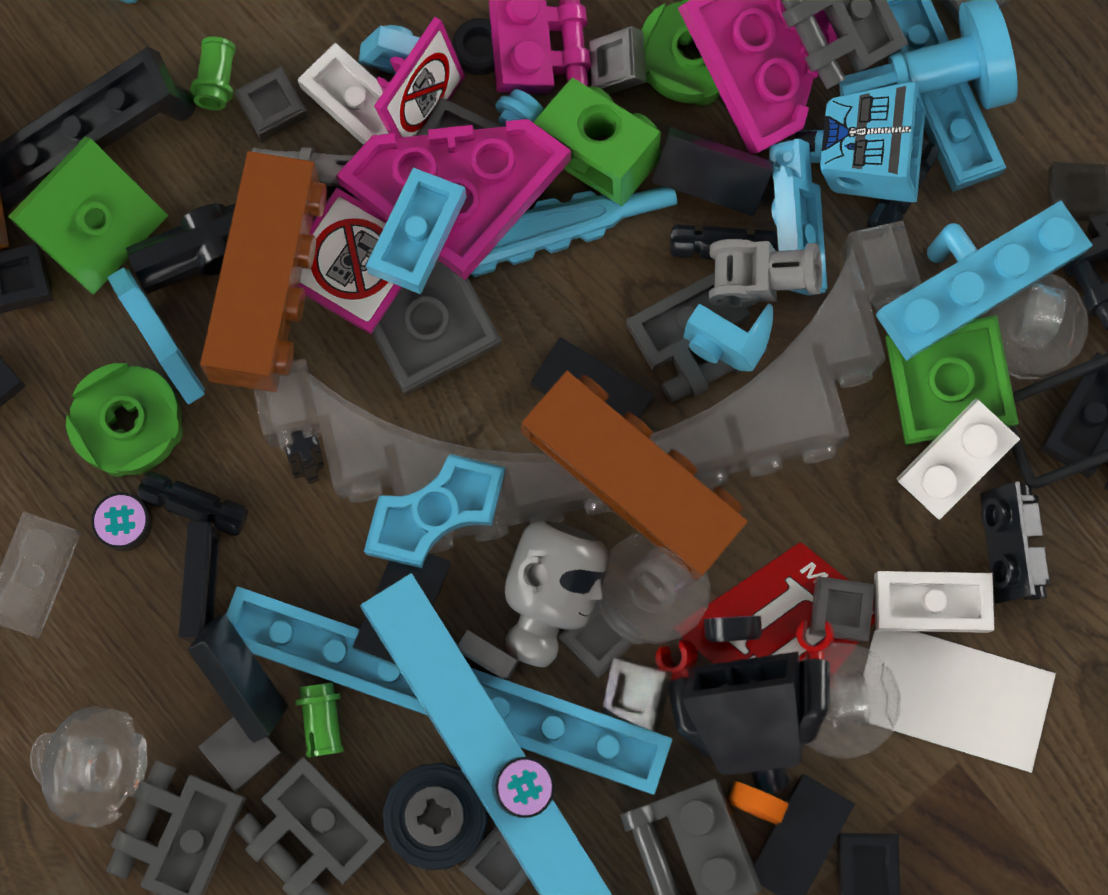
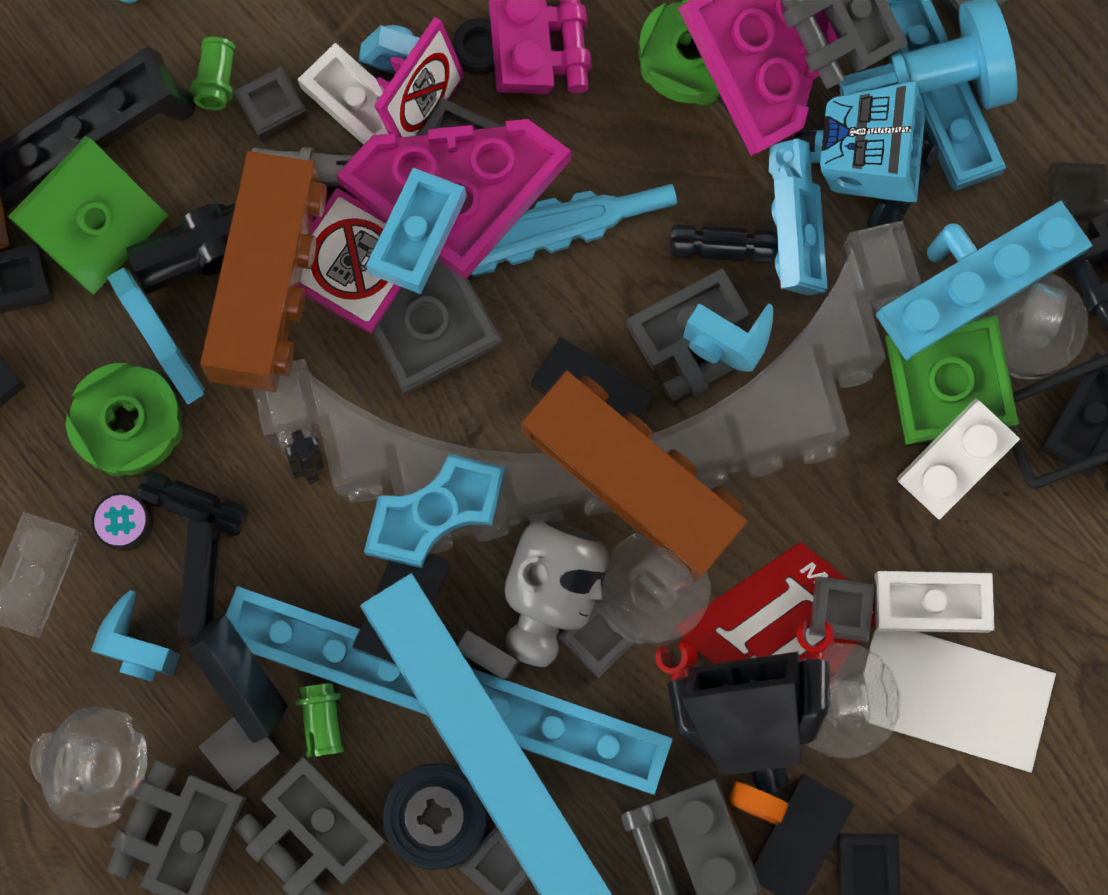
tile [492,757,555,818] -> none
medium azure plate [496,89,544,126] -> none
bright green brick [533,77,661,206] -> none
flat silver tile [589,26,646,95] -> none
clear smoke tile [601,658,672,730] -> none
black tile [651,127,774,217] -> none
black tile [704,616,762,642] -> none
light grey connector [709,239,822,308] -> none
black hinge [980,482,1052,604] -> none
none -> medium azure plate [91,590,180,682]

